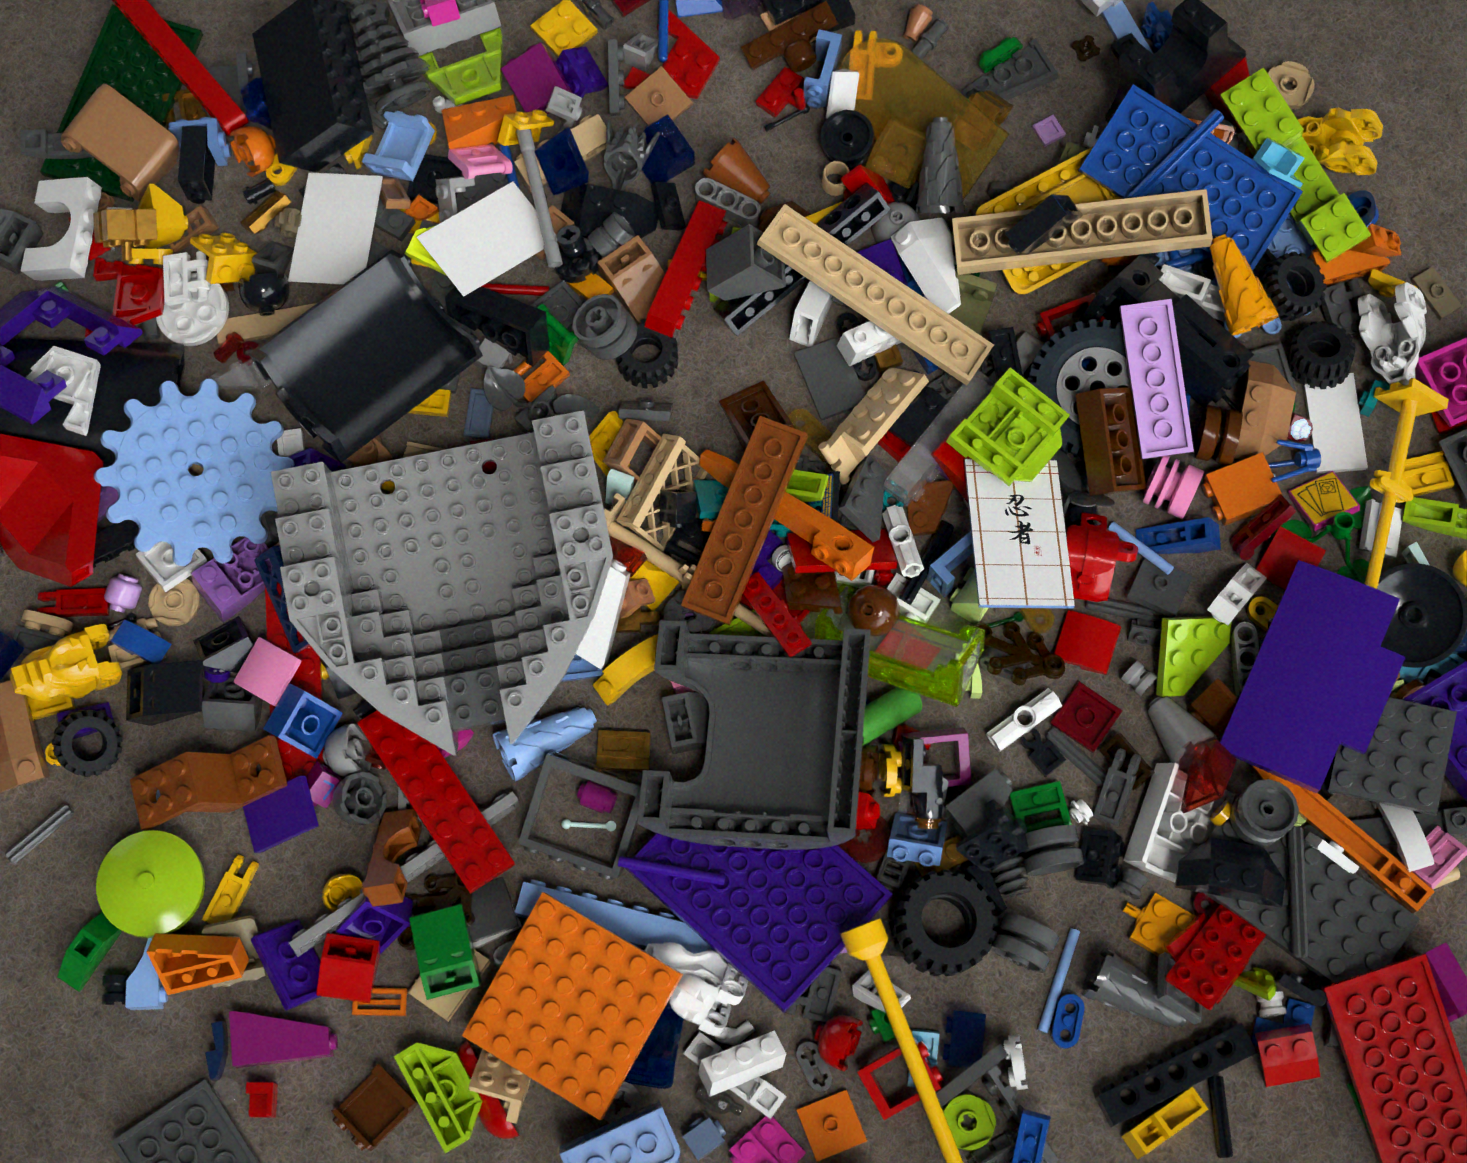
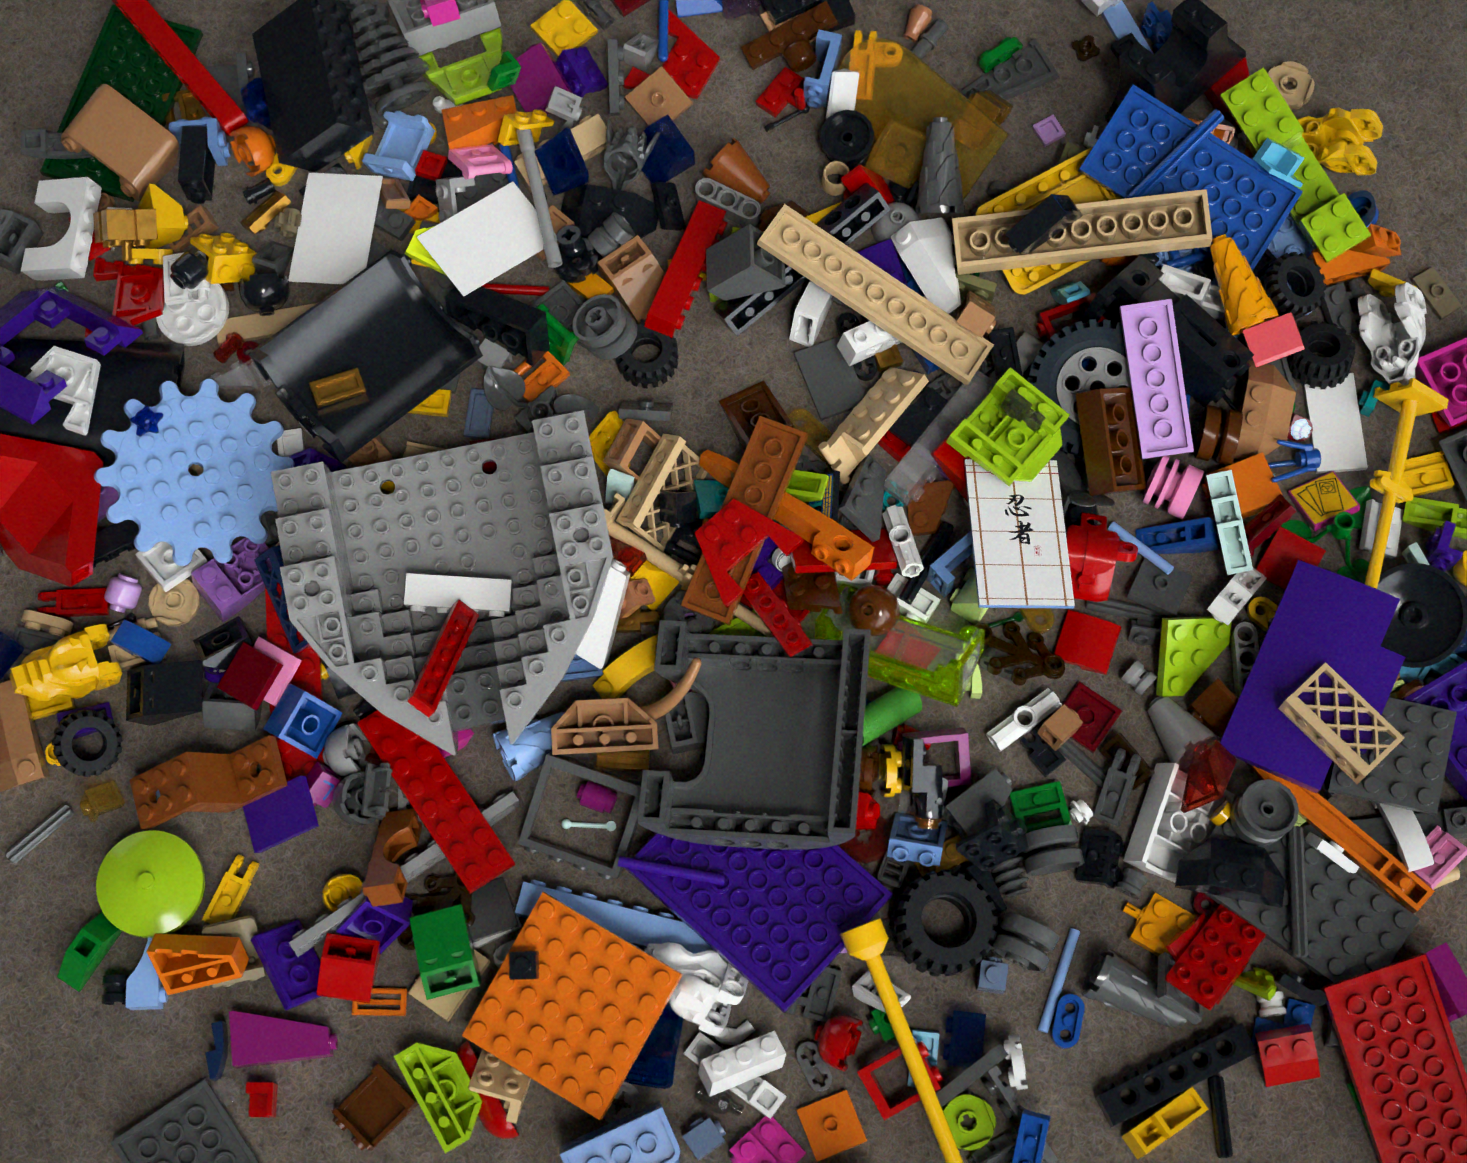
none -> clear yellow bracket [80,780,125,823]
none -> clear blue plate [130,406,163,436]
none -> black head [170,252,208,289]
none -> dark red tile [217,642,283,711]
none -> pearl gold tile [309,368,366,408]
none -> dark grey hinge [361,763,393,820]
none -> white brick [404,573,513,618]
none -> red plate [407,599,479,718]
none -> red plate [415,150,448,181]
none -> green bracket [487,51,521,91]
none -> black plate [509,951,539,980]
none -> medium nougat wedge [551,698,658,755]
none -> medium nougat animal [639,658,702,720]
none -> red wing [694,499,804,608]
none -> medium nougat brick [956,290,997,338]
none -> sand blue brick [976,957,1008,994]
none -> clear smoke plate [1000,389,1045,432]
none -> medium nougat brick [1037,704,1083,751]
none -> medium azure slope [1050,281,1091,305]
none -> light aqua slope [1206,470,1253,575]
none -> coral slope [1243,312,1305,367]
none -> tan fence [1278,662,1404,784]
none -> dark purple bracket [1424,521,1463,572]

